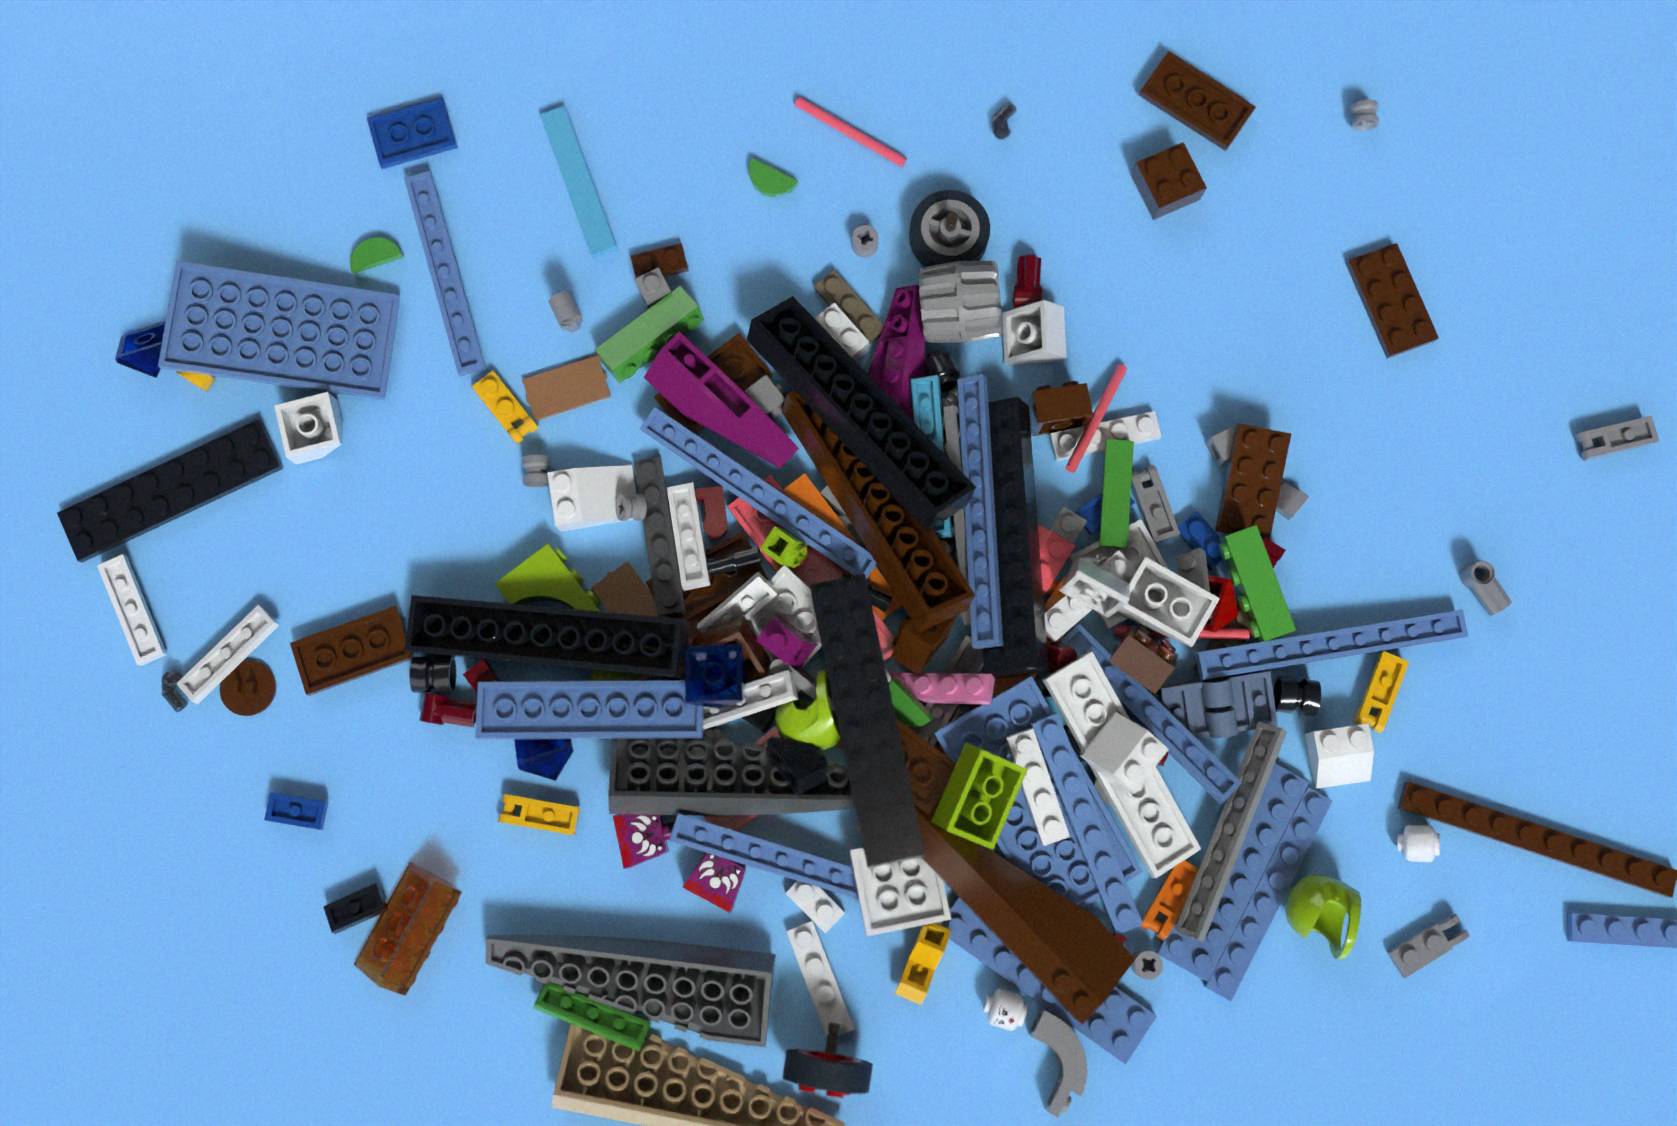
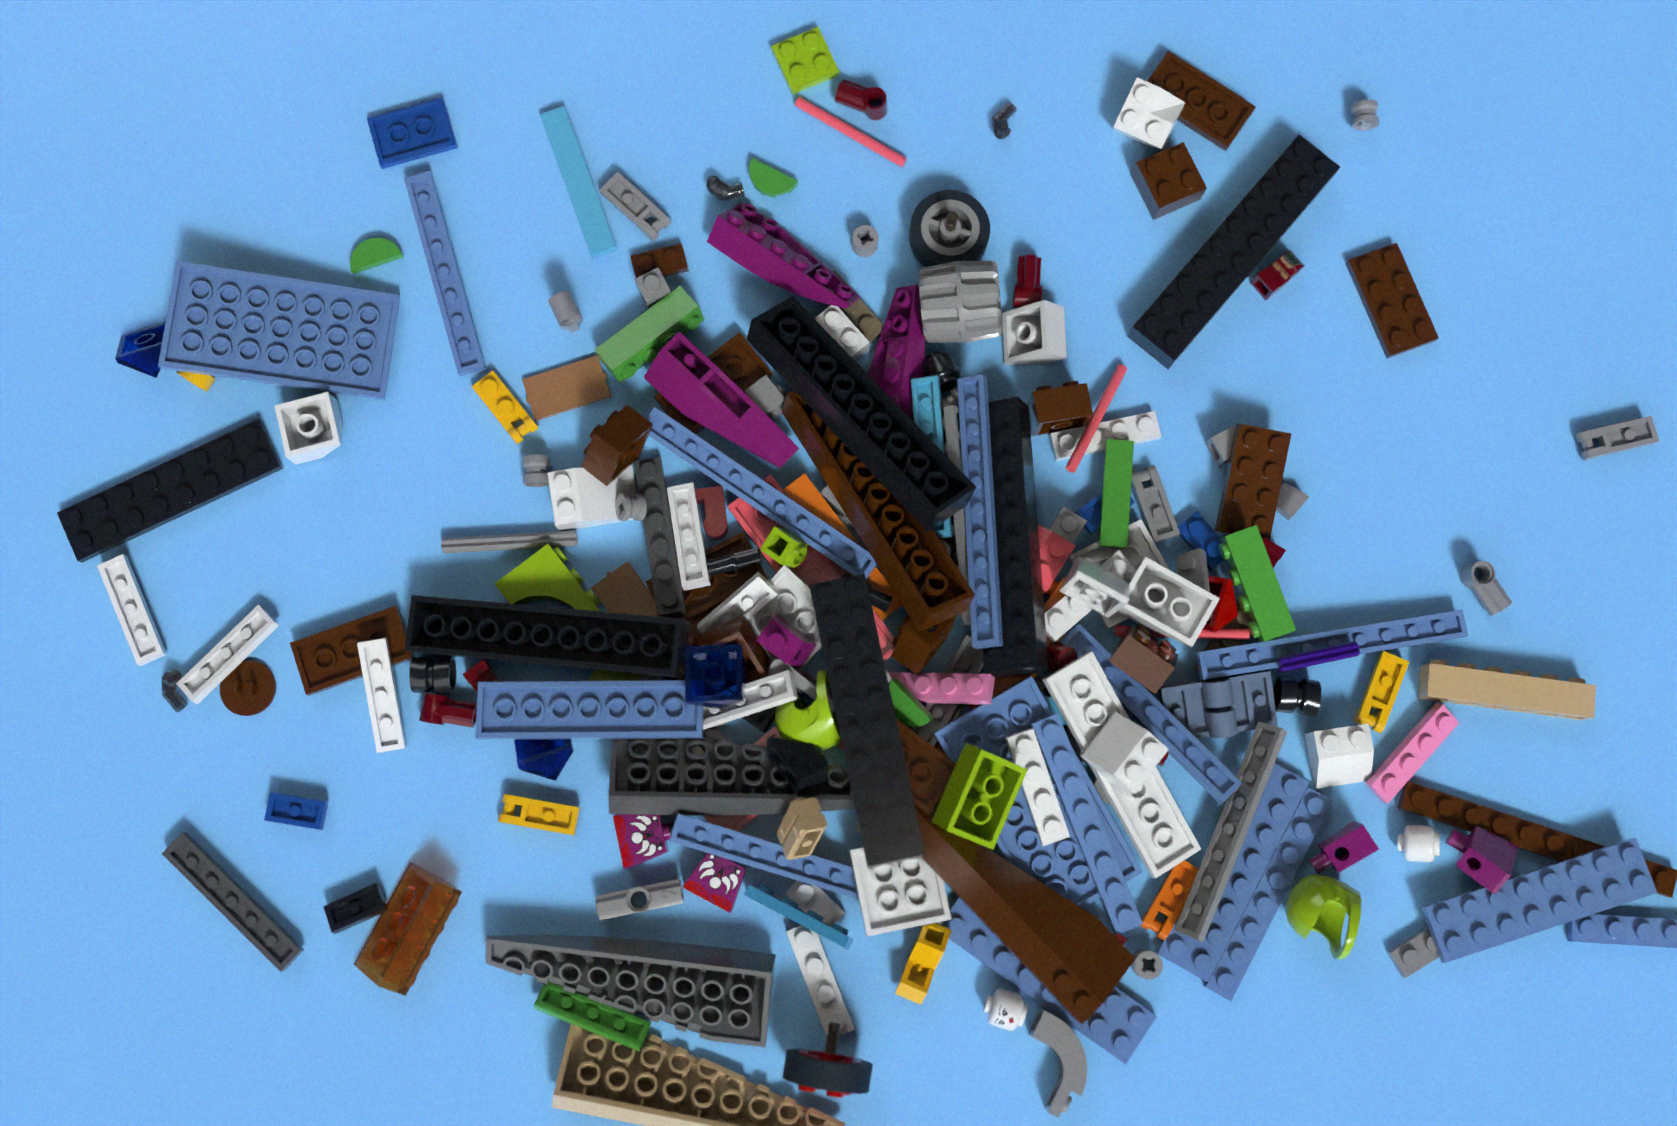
none -> dark grey plate [162,833,304,972]
none -> white plate [357,637,407,753]
none -> light grey axle [441,531,578,553]
none -> reddish brown brick [581,404,653,486]
none -> light grey piece [595,878,684,920]
none -> light grey plate [599,172,672,242]
none -> clear smoke arm [706,175,745,201]
none -> magenta wedge [707,202,860,309]
none -> dark azure plate [744,883,853,950]
none -> lime plate [771,27,839,95]
none -> tan brick [776,797,828,860]
none -> dark red piece [835,79,888,120]
none -> white slope [1113,77,1185,152]
none -> black brick [1127,134,1340,370]
none -> dark red leg [1250,250,1305,300]
none -> dark purple axle [1277,641,1360,672]
none -> magenta torso [1308,821,1379,875]
none -> bright pink plate [1365,702,1459,804]
none -> tan brick [1418,660,1596,720]
none -> medium blue plate [1421,838,1657,963]
none -> magenta torso [1446,827,1518,894]

